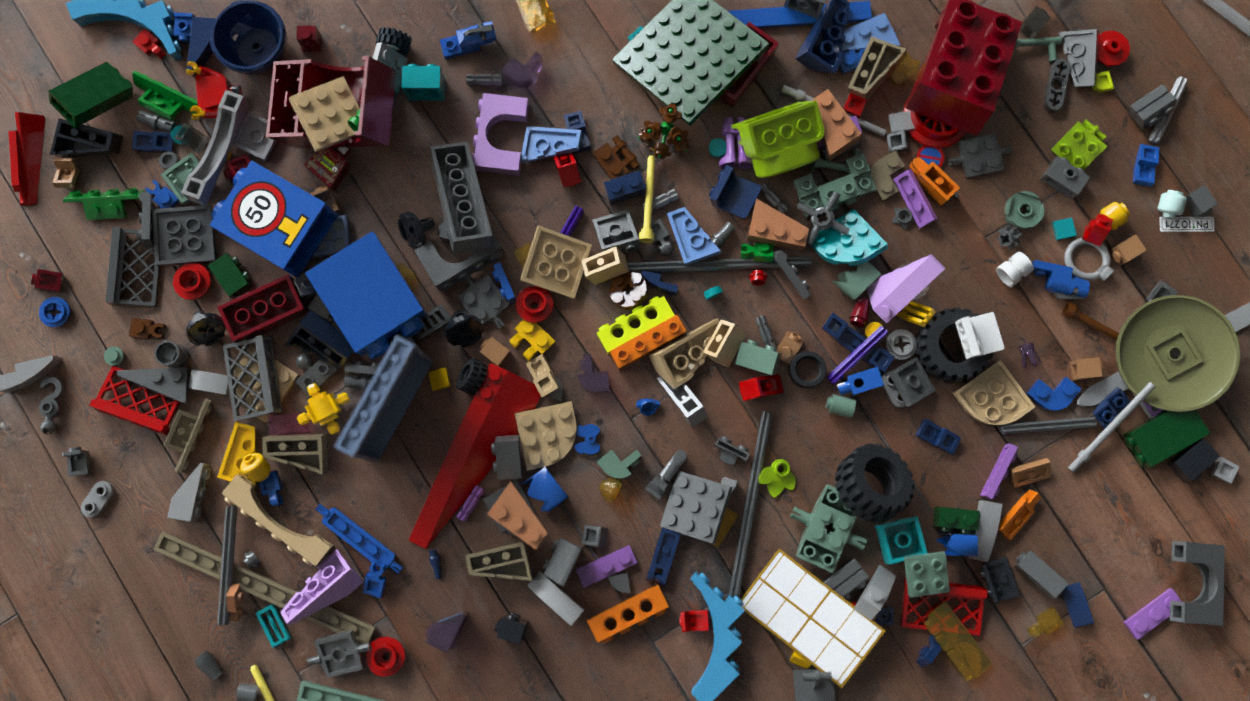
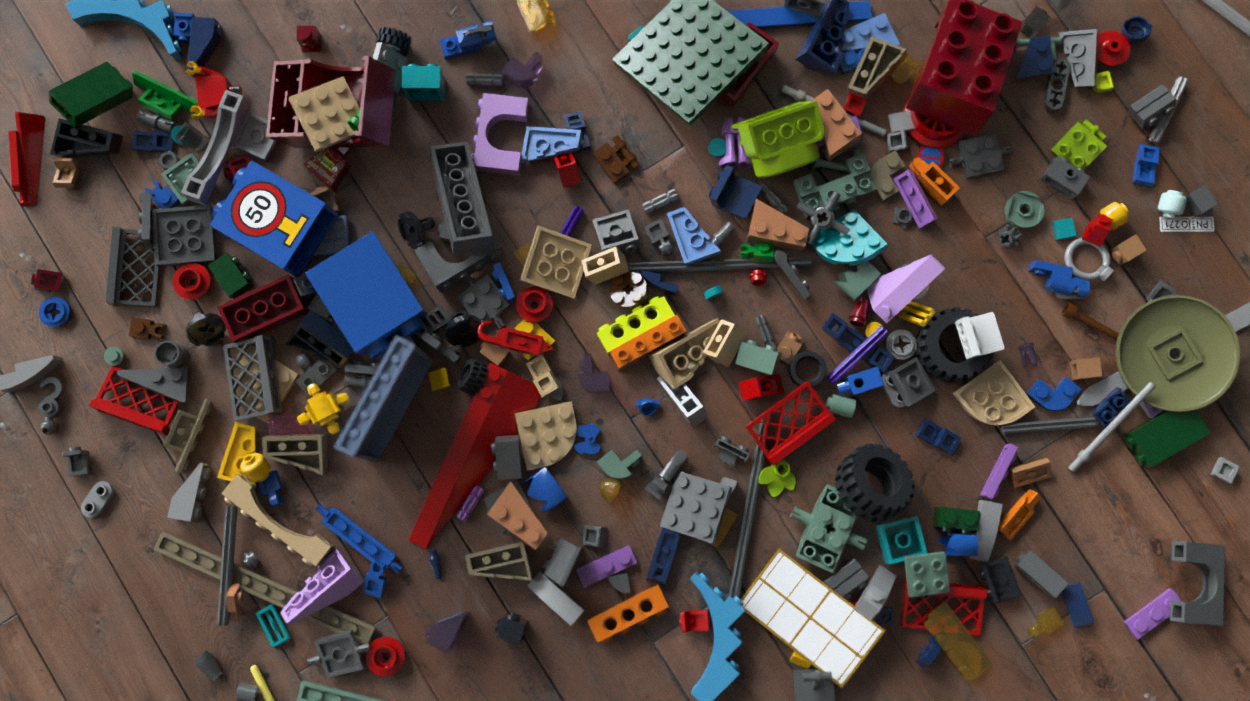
green bracket [63,188,145,220] -> none
red plate [132,28,166,59] -> none
light grey slope [188,370,229,395] -> none
dark blue piece [210,0,287,75] -> none
dark blue brick [604,170,646,205] -> none
reddish brown plant [638,103,691,159] -> none
light yellow piece [639,156,655,243] -> none
white wheel [996,252,1034,287] -> none
black brick [1167,438,1220,482] -> none
none -> dark grey plate [421,332,461,365]
none -> red plate [477,321,553,357]
none -> red fence [745,381,836,465]
none -> dark blue wing [1016,35,1054,80]
none -> dark blue hair [1121,16,1152,44]

